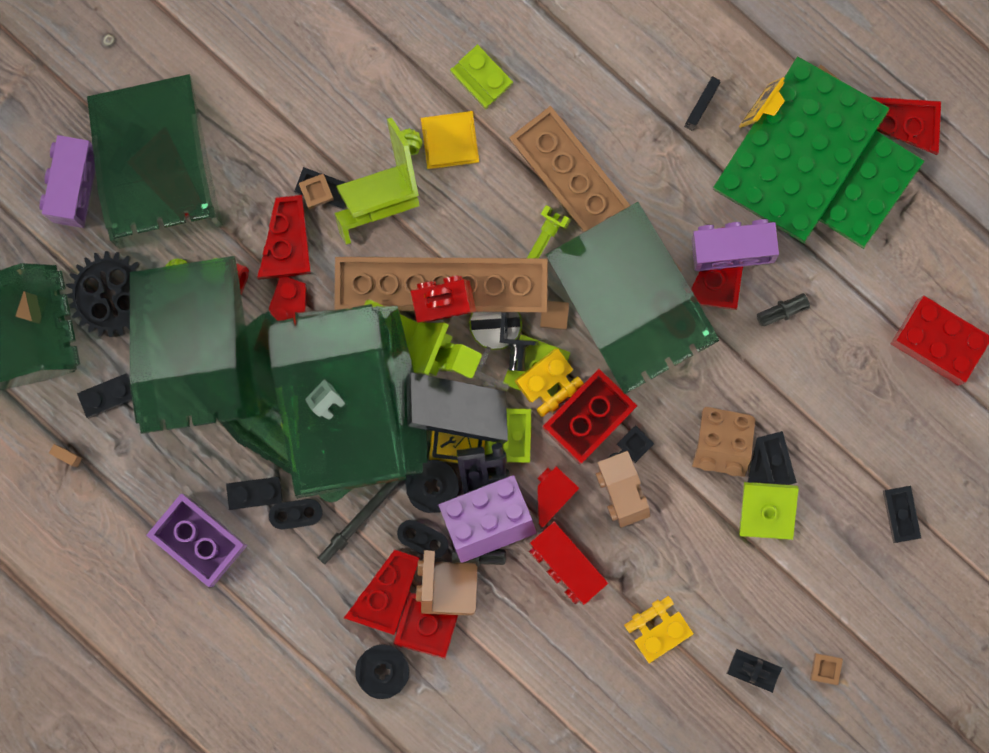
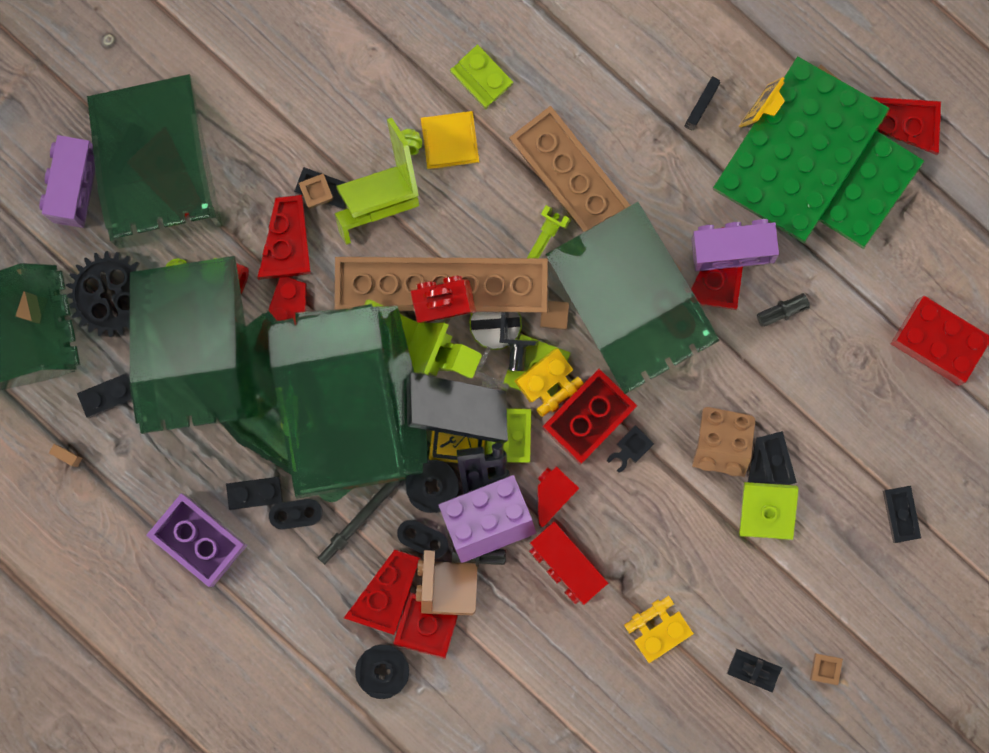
sand green tile [305,379,345,420] -> none
medium nougat brick [595,451,650,528] -> none

